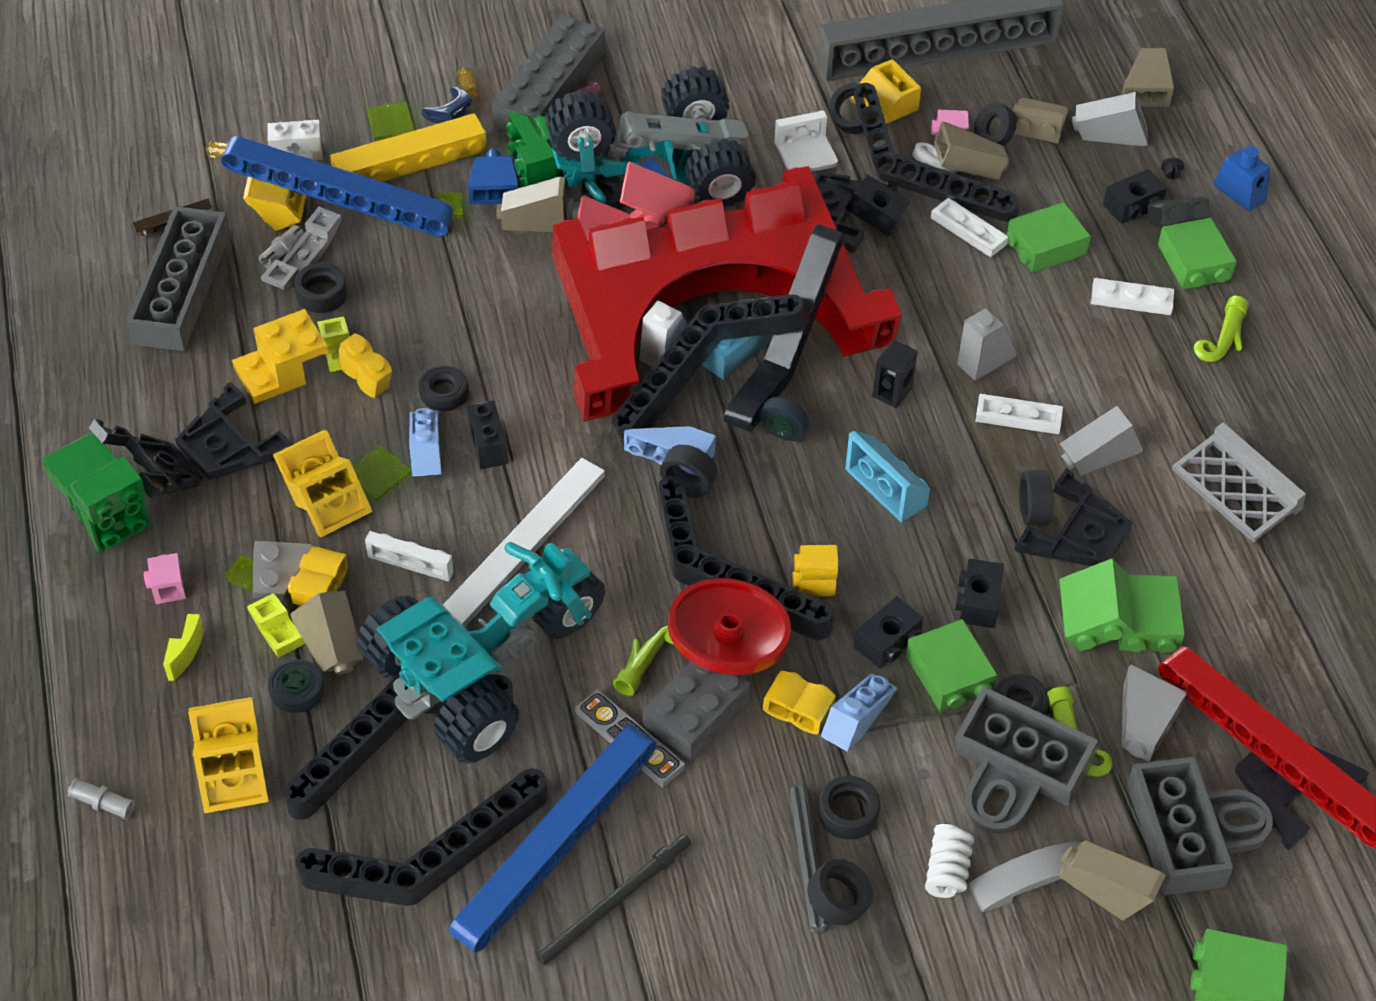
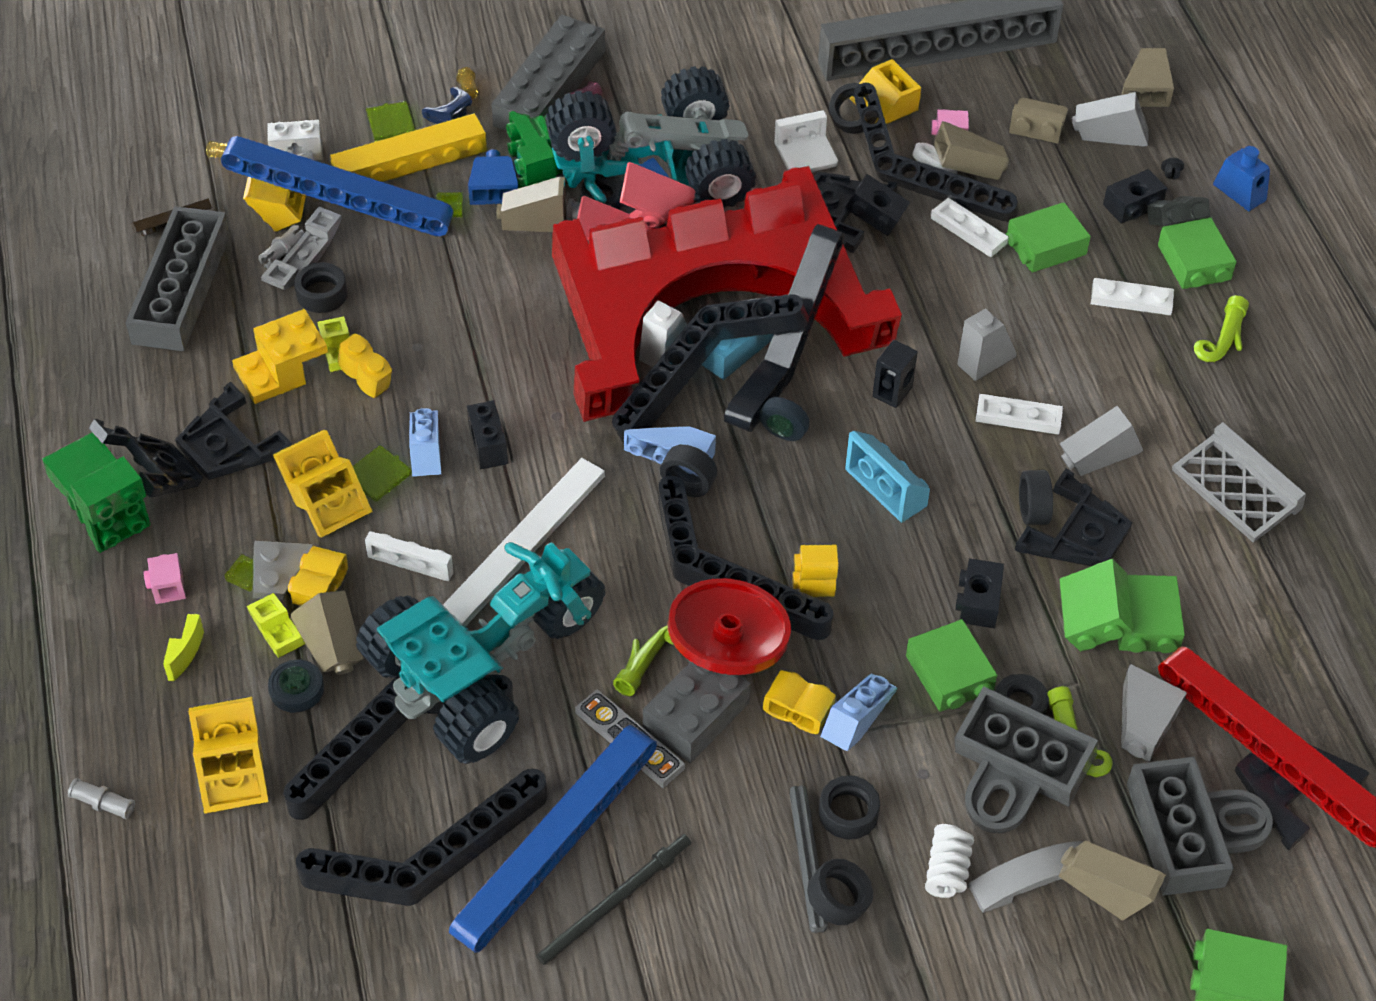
black tyre [418,365,469,411] -> none
black brick [854,596,924,669] -> none
black tyre [974,103,1017,147] -> none

